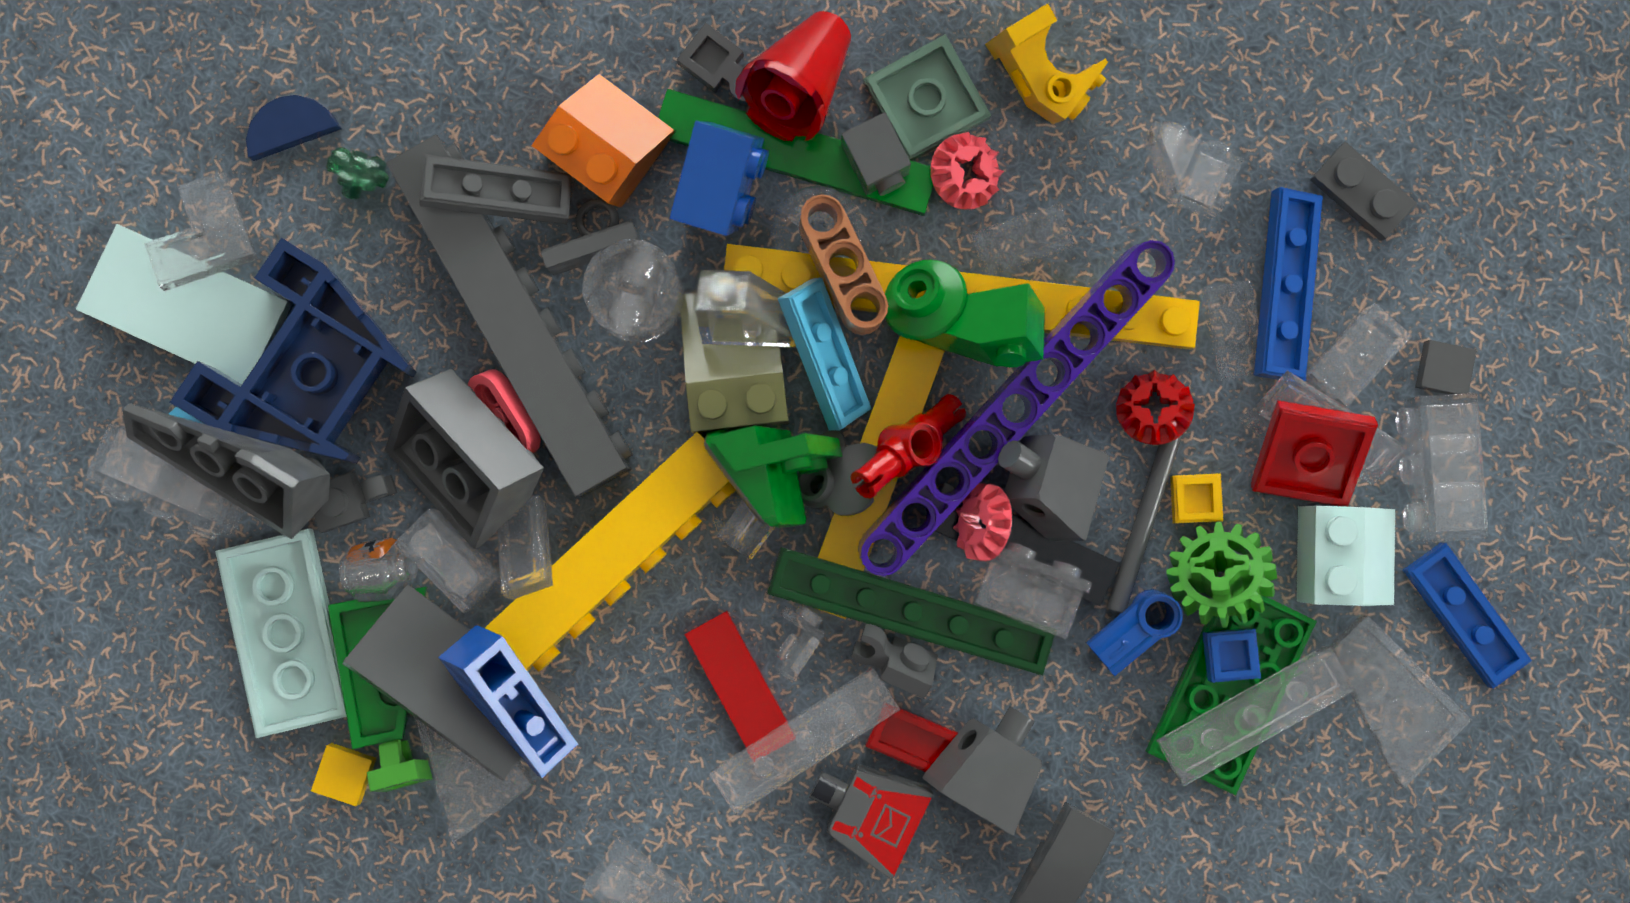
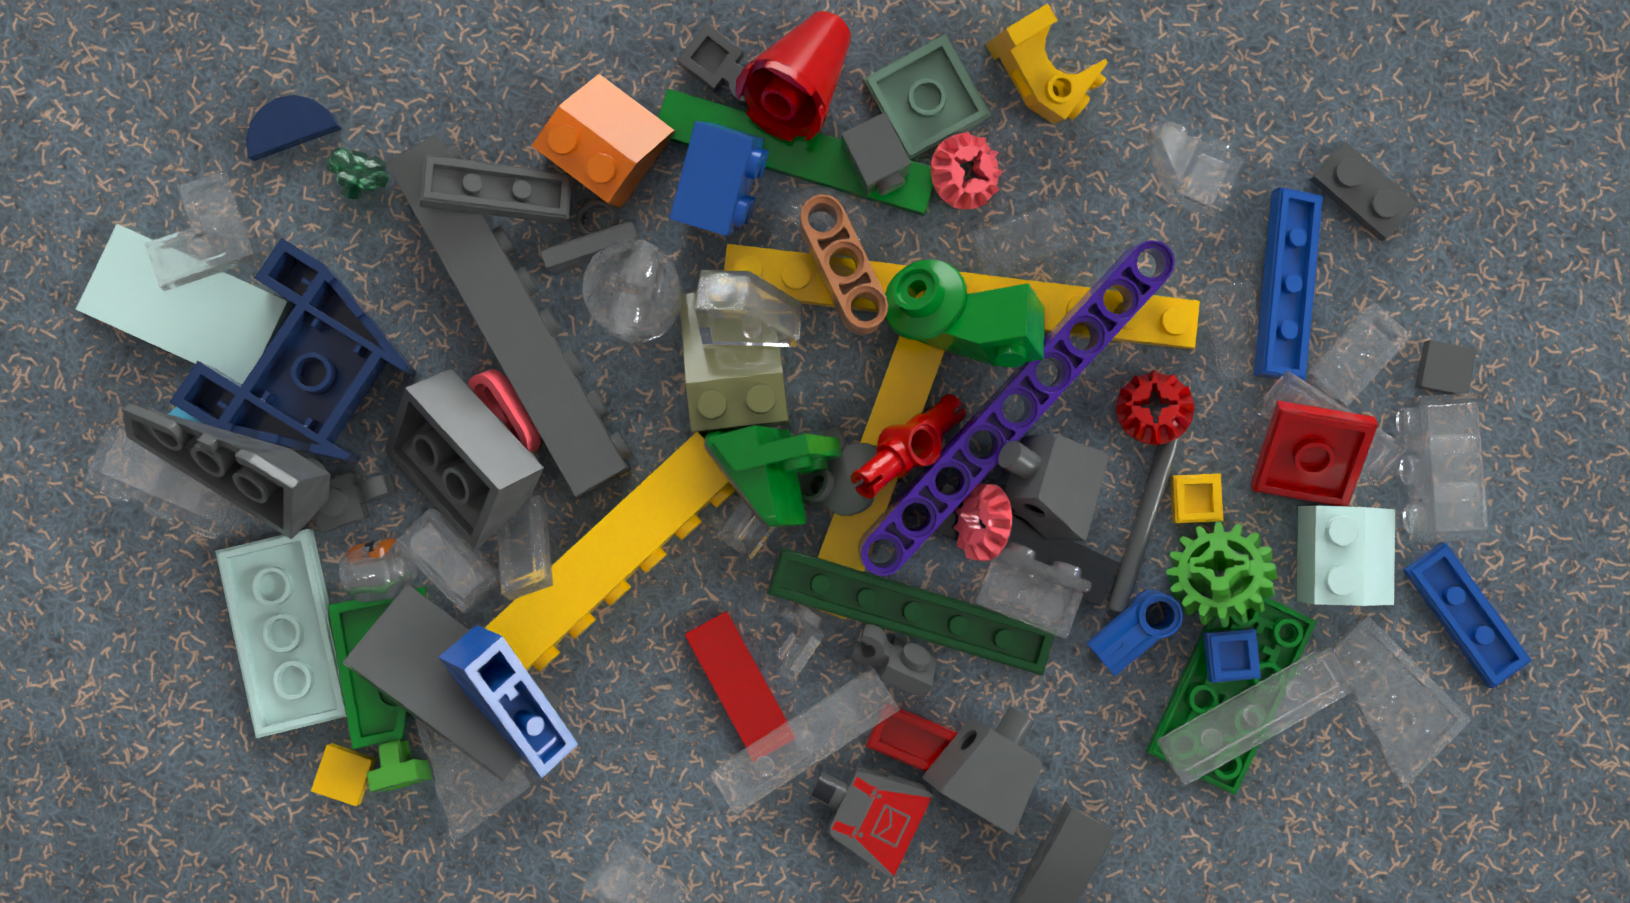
medium azure tile [778,278,872,430] -> none

